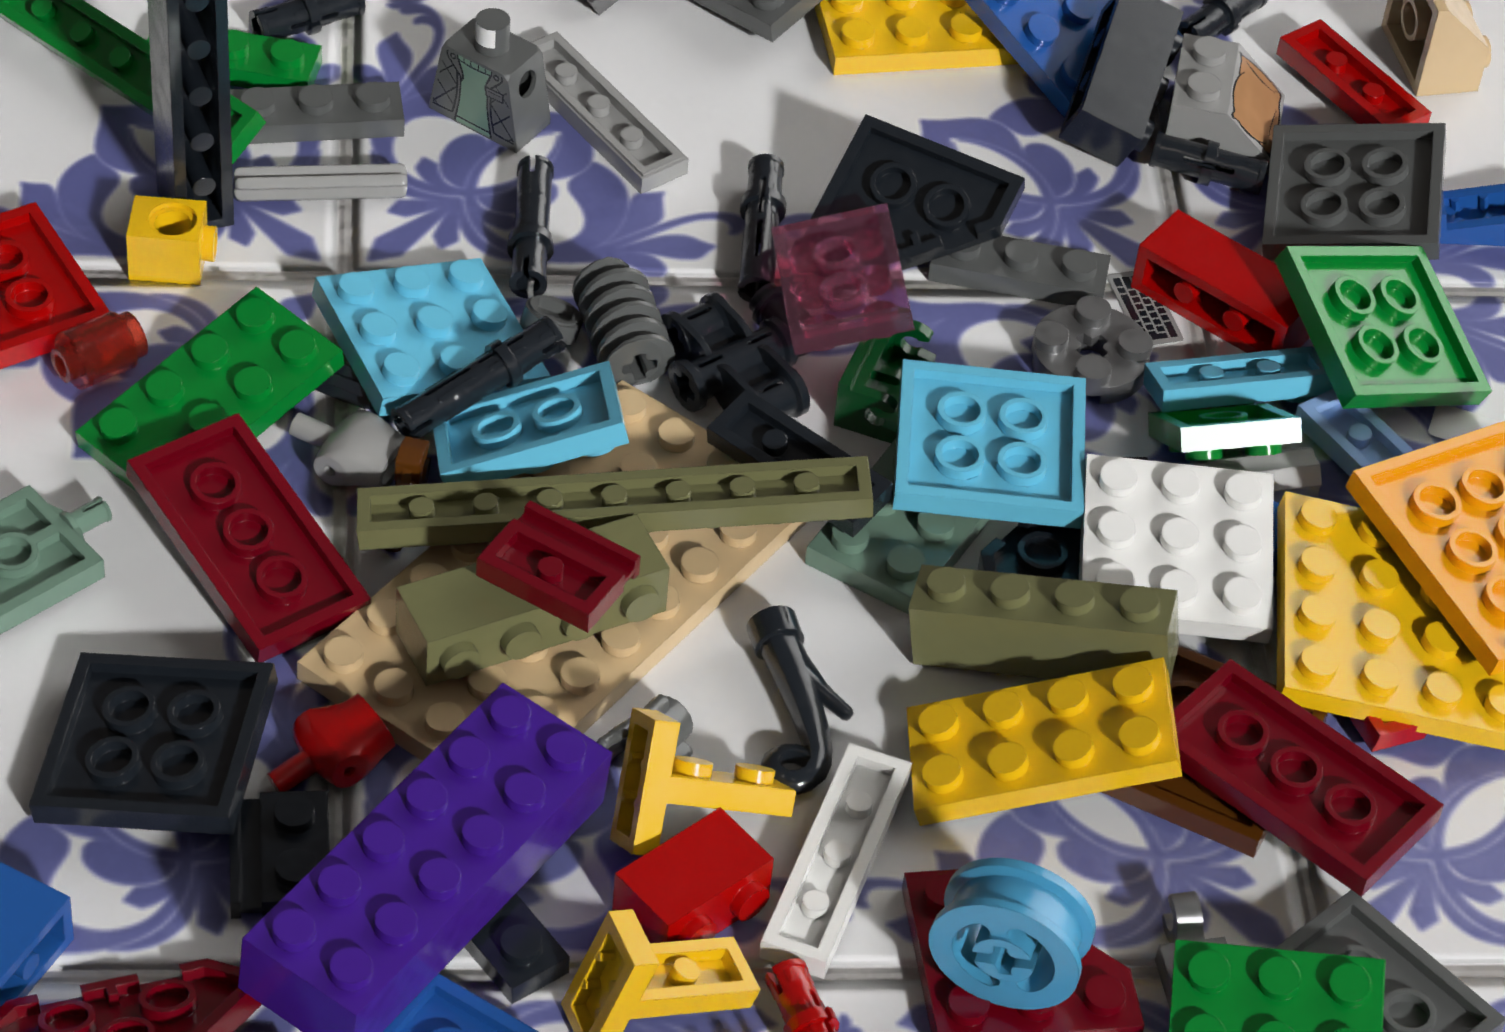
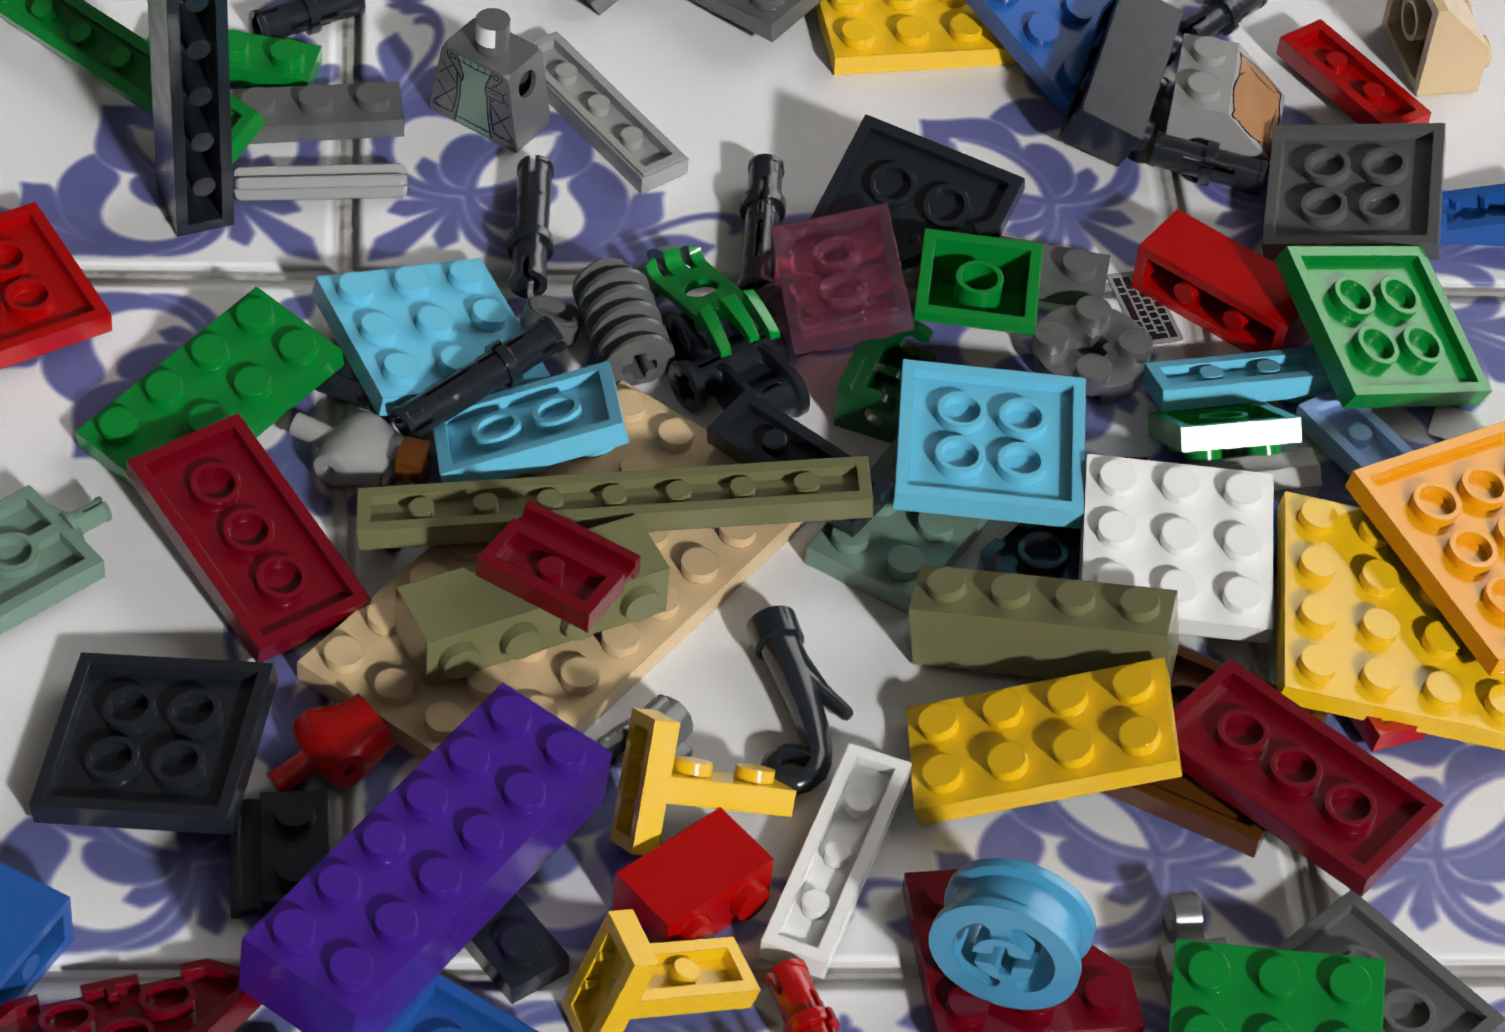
clear red brick [51,311,148,390] -> none
yellow brick [126,195,218,285] -> none
none -> green piece [636,244,780,358]
none -> green slope [913,228,1044,336]

